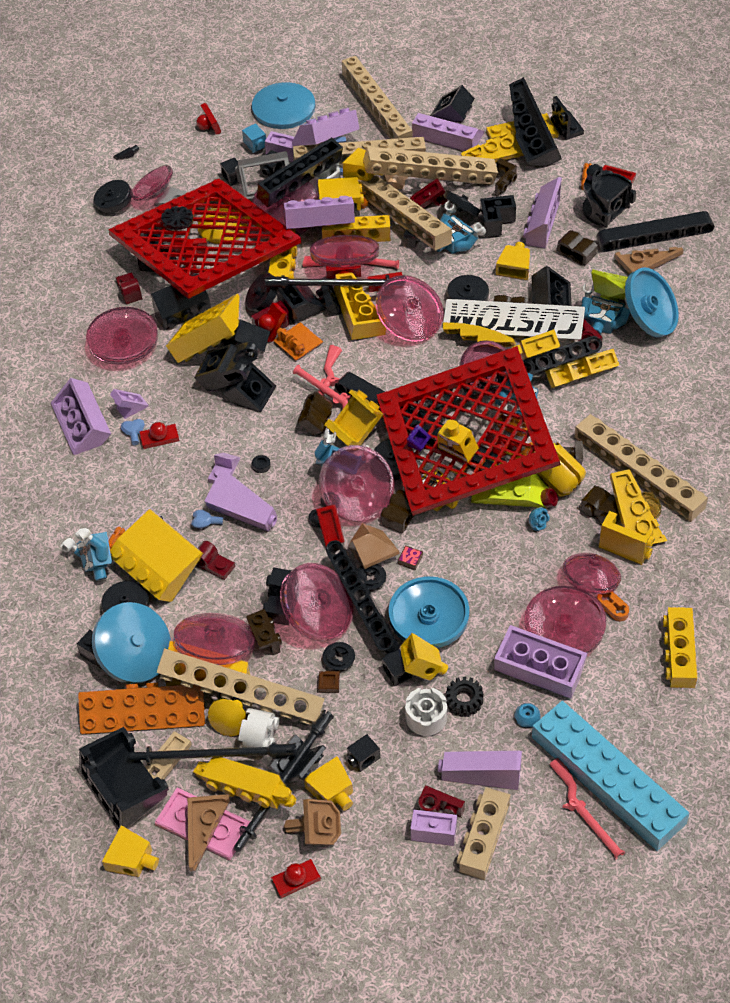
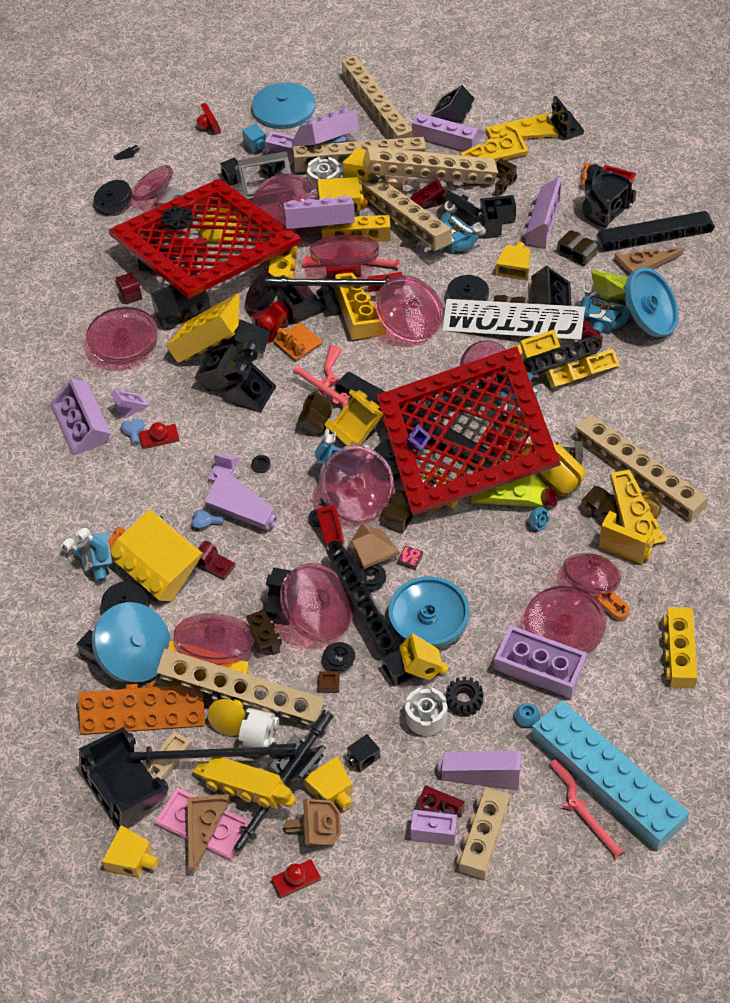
black brick [256,137,343,207] -> none
yellow torso [438,420,479,462] -> none
yellow slope [443,322,516,347] -> none
black wedge [509,77,562,166] -> none

